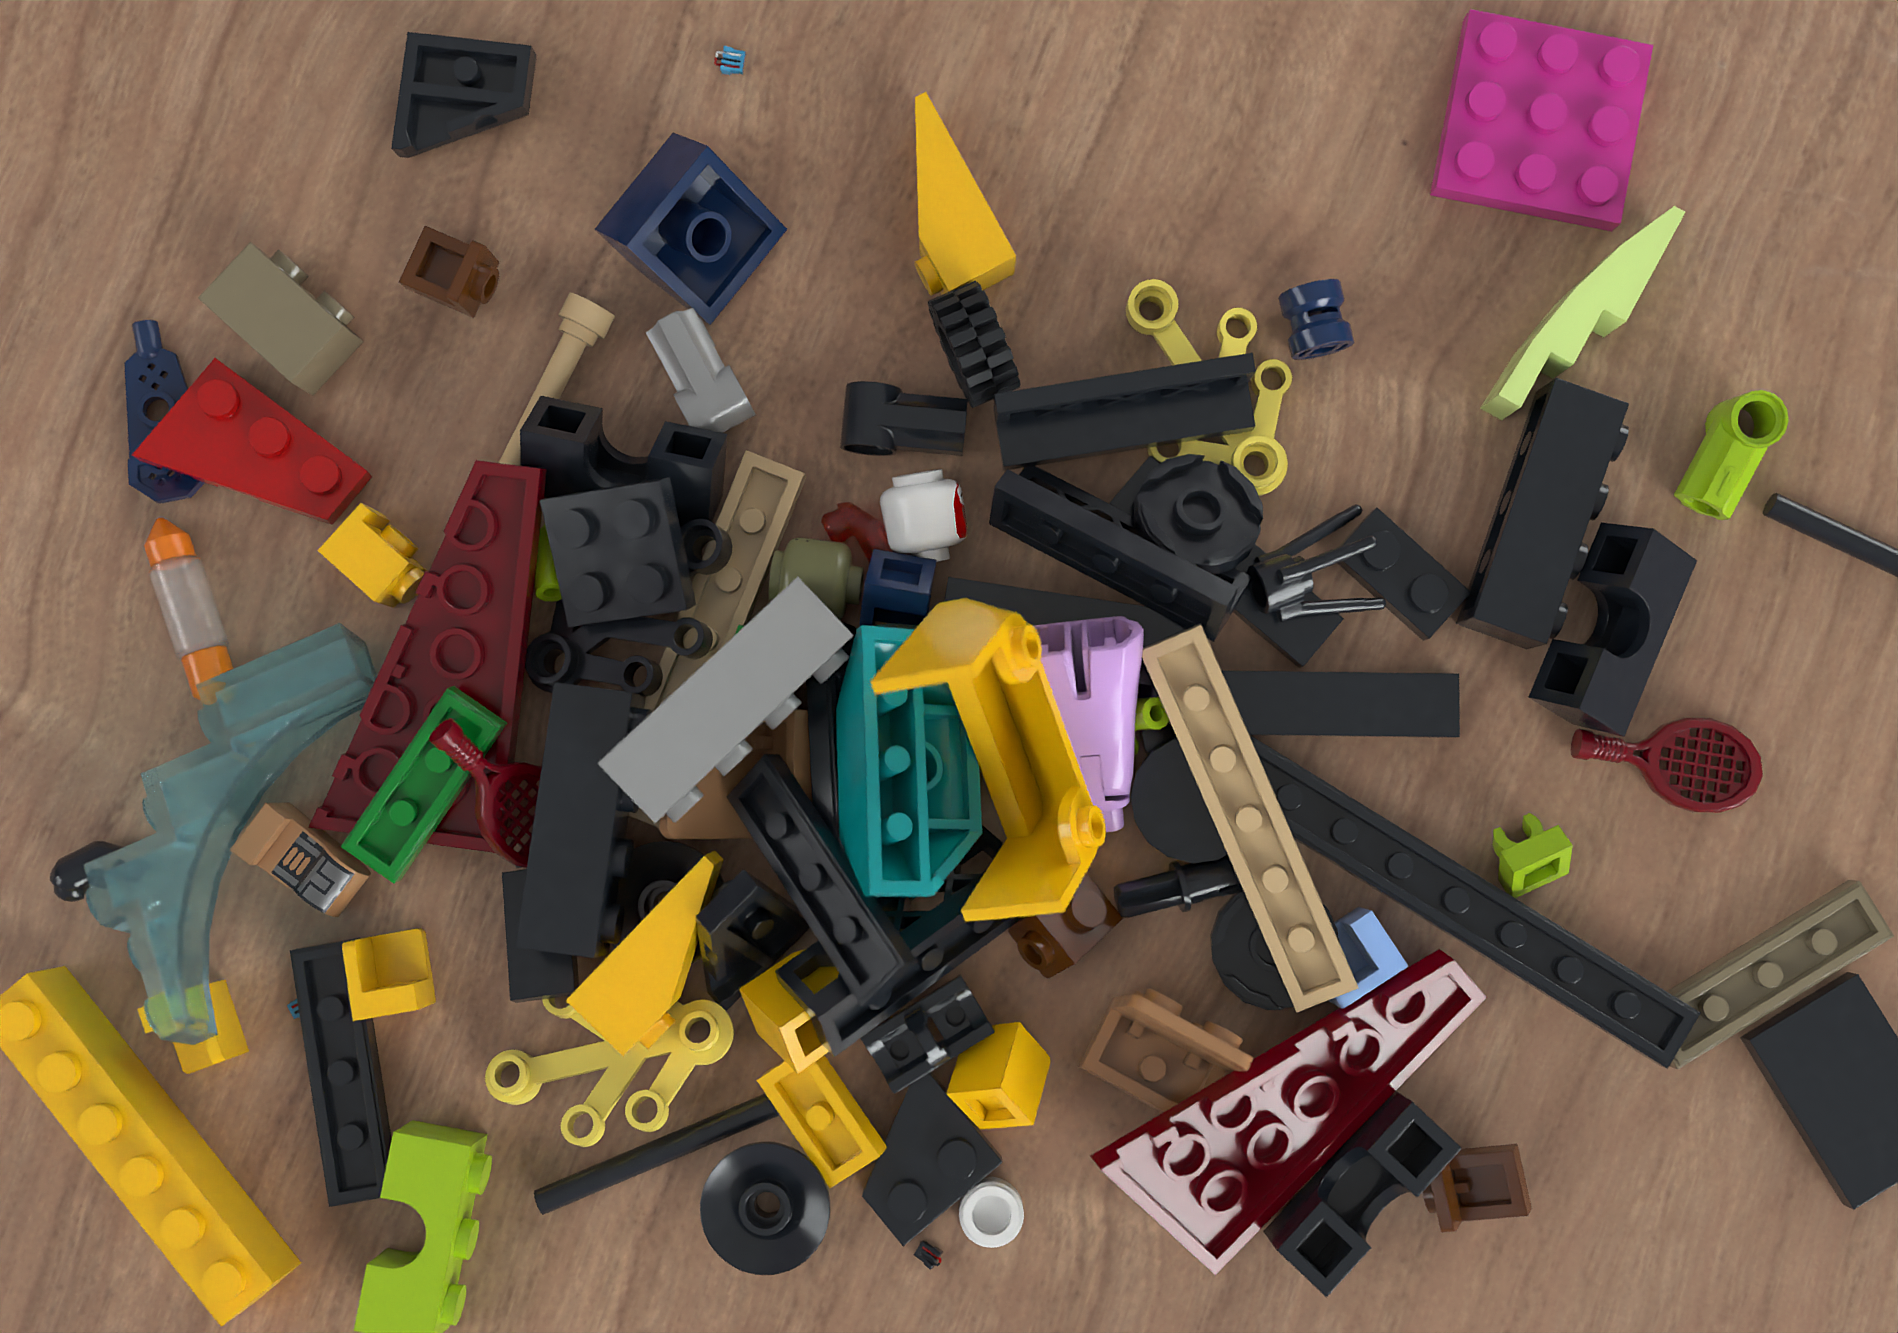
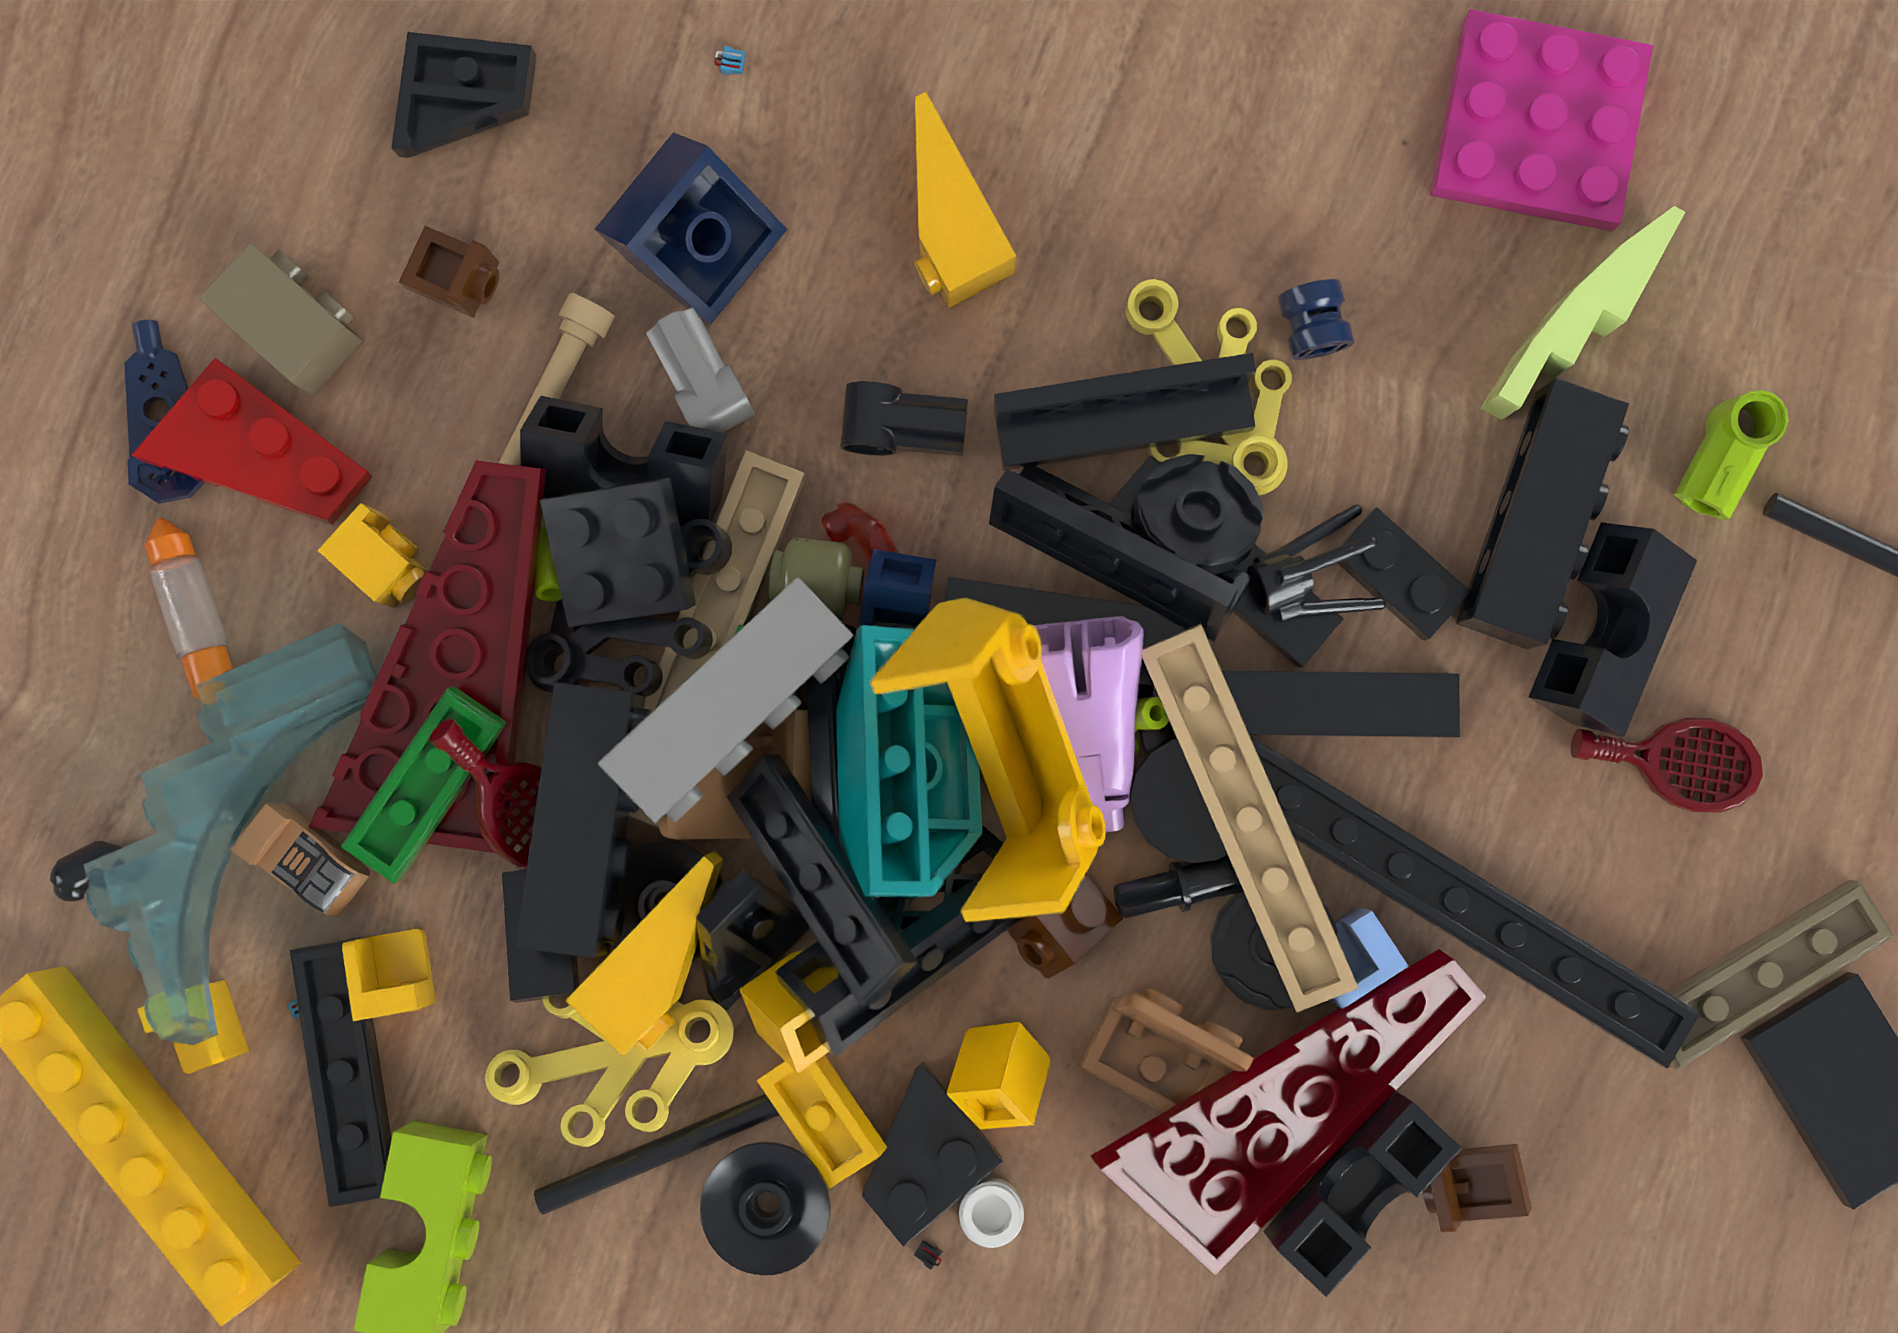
black hips [861,974,995,1094] -> none
white head [880,469,968,562] -> none
black tyre [928,281,1021,408] -> none
lime tile [1492,813,1573,898] -> none

